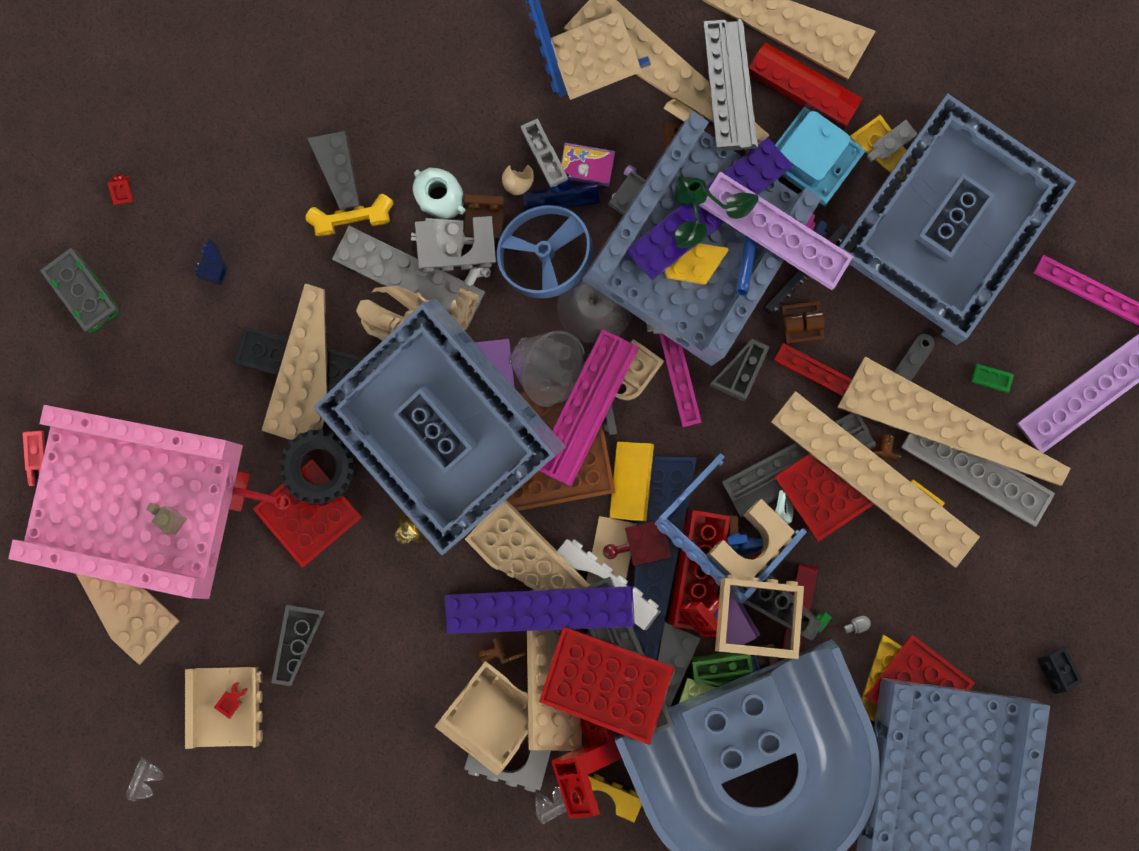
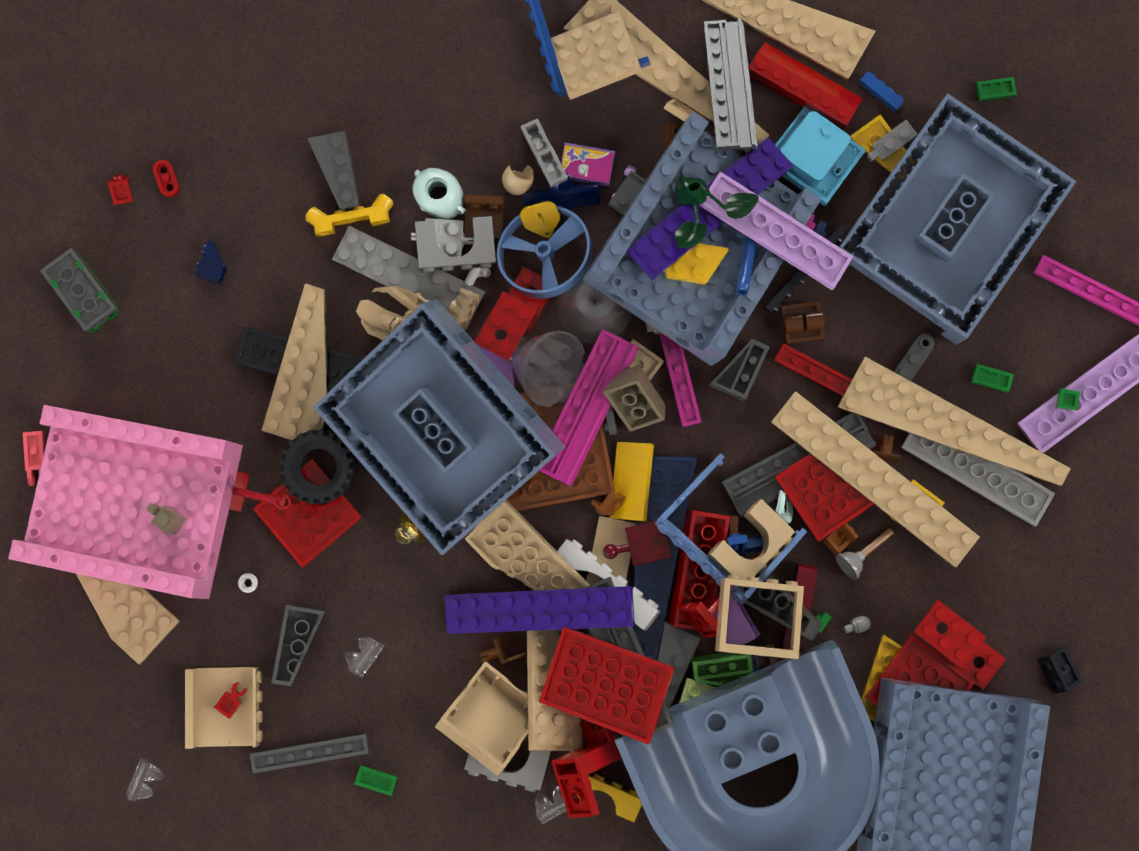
none -> red plate [153,160,180,198]
none -> white plate [238,573,258,593]
none -> dark grey plate [250,733,370,773]
none -> clear tile [344,637,385,677]
none -> green plate [354,765,398,796]
none -> red bracket [474,266,549,362]
none -> yellow piece [520,201,560,238]
none -> dark orange bracket [591,491,625,516]
none -> dark tan slope [603,365,665,432]
none -> dark orange bracket [823,523,858,556]
none -> light grey piece [836,528,894,580]
none -> blue piece [859,71,904,112]
none -> red bracket [913,600,1006,690]
none -> green plate [975,77,1017,102]
none -> green plate [1056,388,1080,411]

